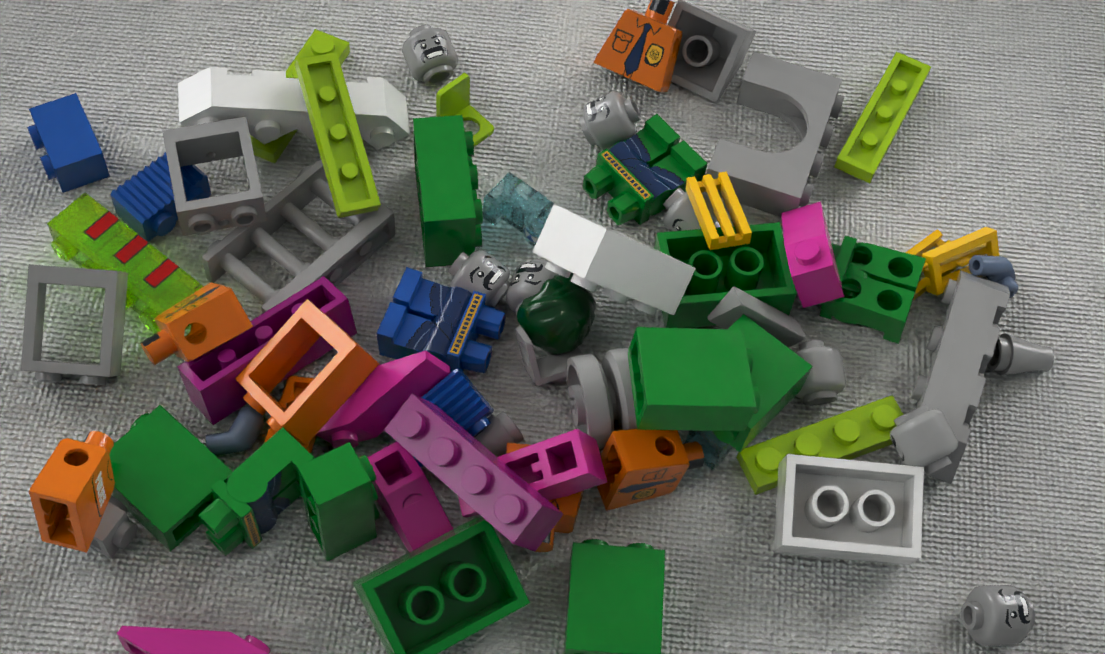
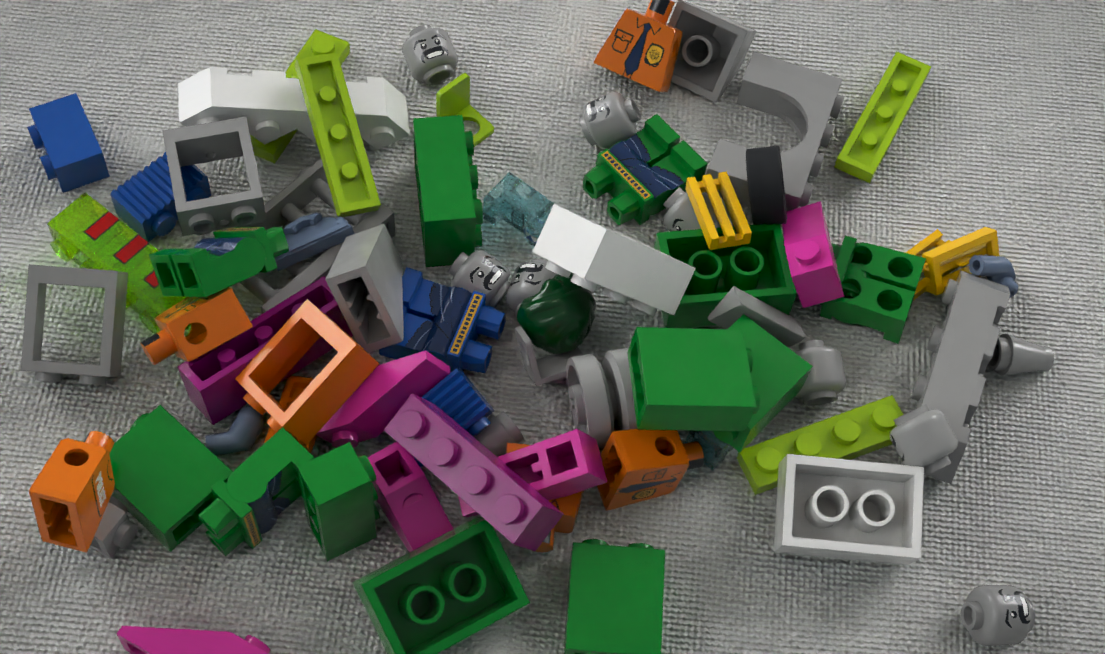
none -> green hips [149,227,289,297]
none -> sand blue tile [275,213,355,271]
none -> light grey slope [325,224,404,353]
none -> black tyre [746,146,787,225]

